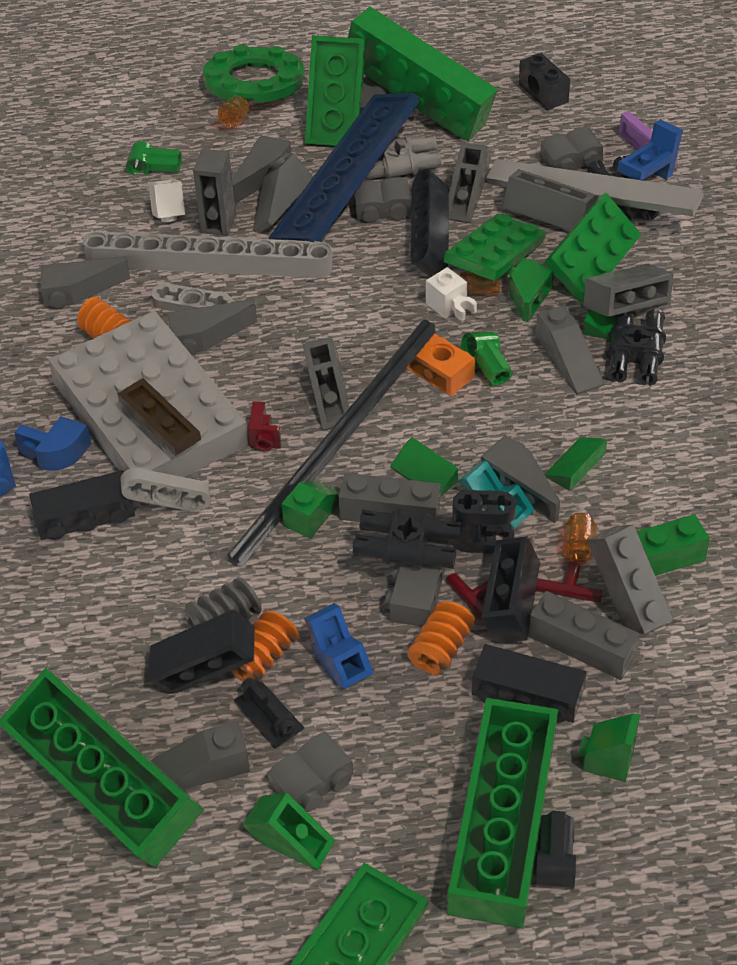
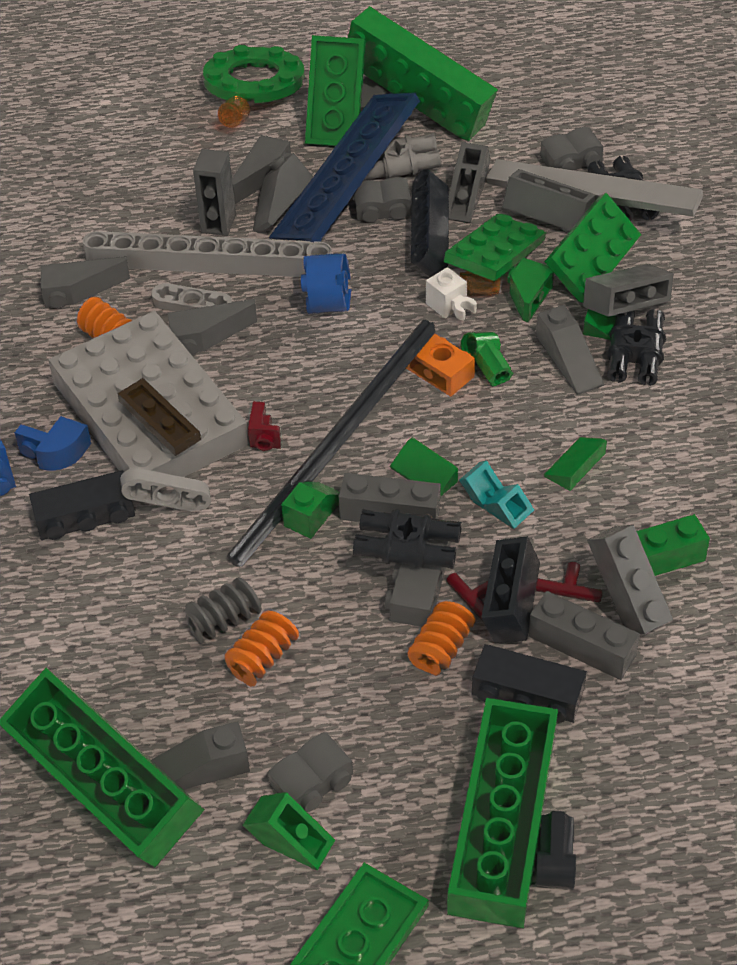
green piece [126,141,182,175] -> none
white brick [148,179,185,222] -> none
black brick [148,609,255,694] -> none
black hinge [234,677,304,748] -> none
dark grey slope [302,337,350,430] -> none
blue brick [304,603,373,689] -> none
black connector [452,490,516,554] -> none
dark grey slope [481,435,560,523] -> none
black brick [519,53,570,111] -> none
clear orange brick [563,513,597,563] -> none
green slope [578,713,640,782] -> none
blue bracket [617,119,683,180] -> none
medium lavender plate [619,111,652,150] -> none
none -> blue brick [301,253,351,314]

